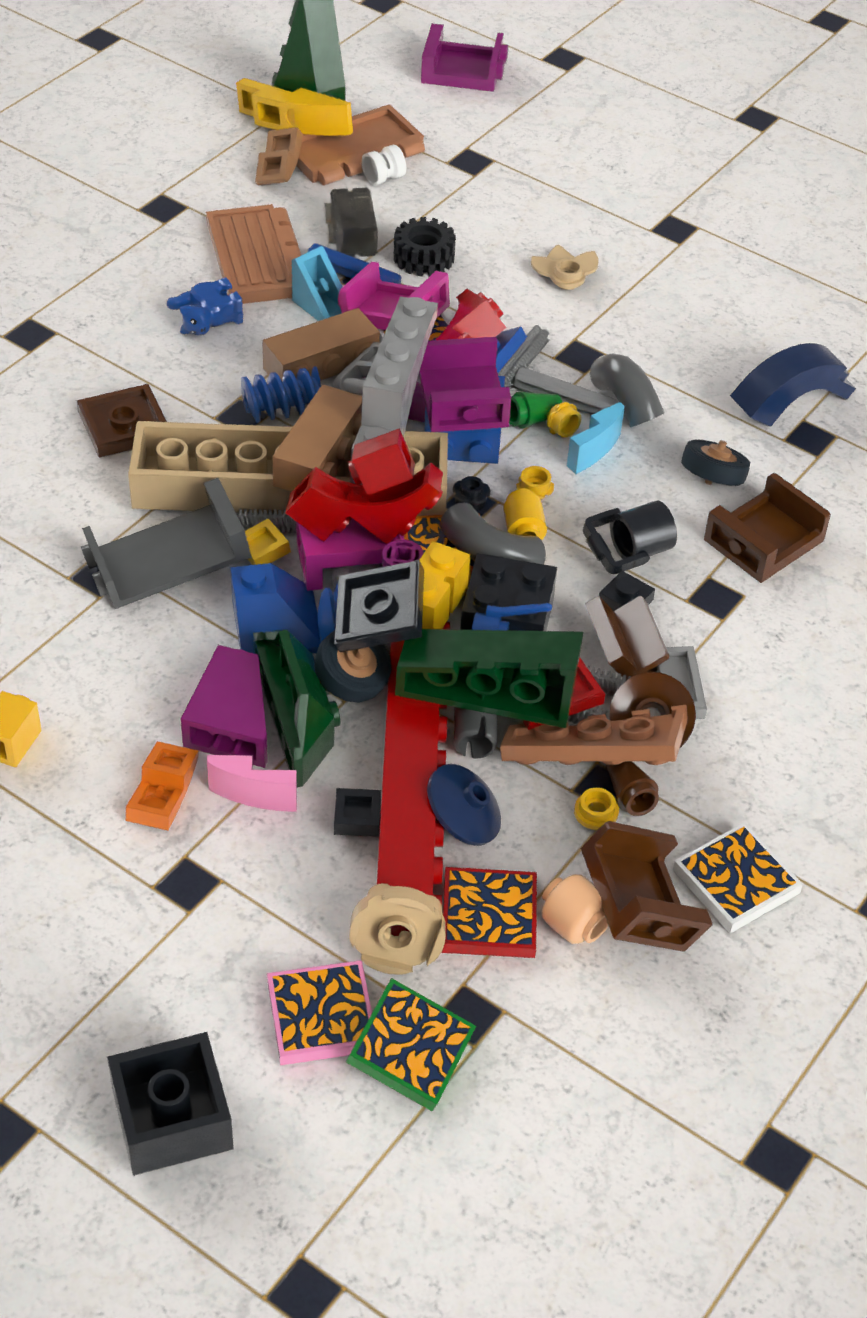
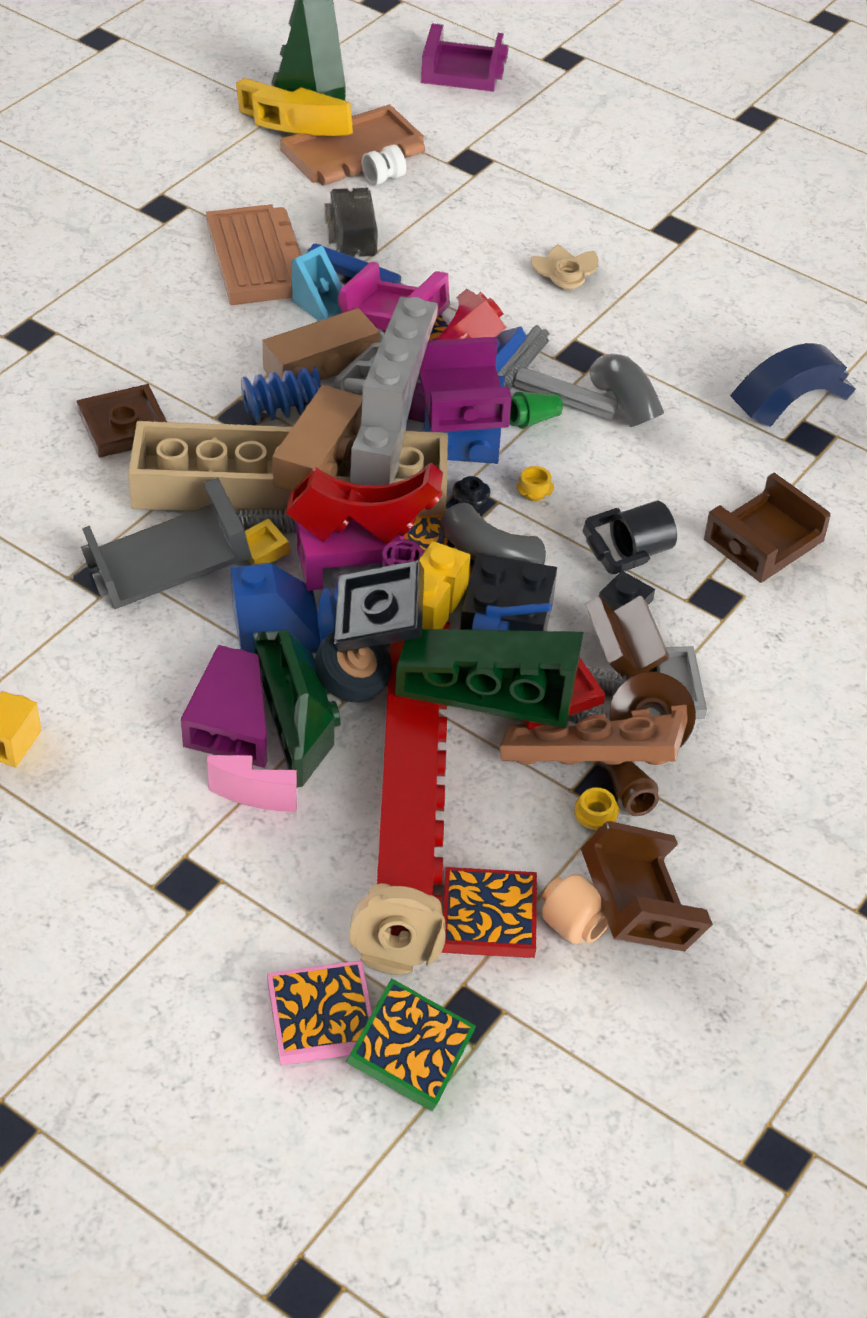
black brick [107,1032,234,1176] -> none
orange slope [126,741,199,831] -> none
blue animal [167,278,243,335] -> none
medium nougat slope [255,127,303,185] -> none
black plate [334,788,381,837] -> none
red brick [348,428,415,496] -> none
black tyre [393,217,456,277] -> none
dark blue dish [427,764,501,846] -> none
dark grey arm [454,707,497,759] -> none
yellow brick [503,489,547,540] -> none
yellow plate [547,402,582,438] -> none
medium azure slope [567,402,625,474] -> none
tile [673,822,803,934] -> none
black wheel [681,440,751,486] -> none

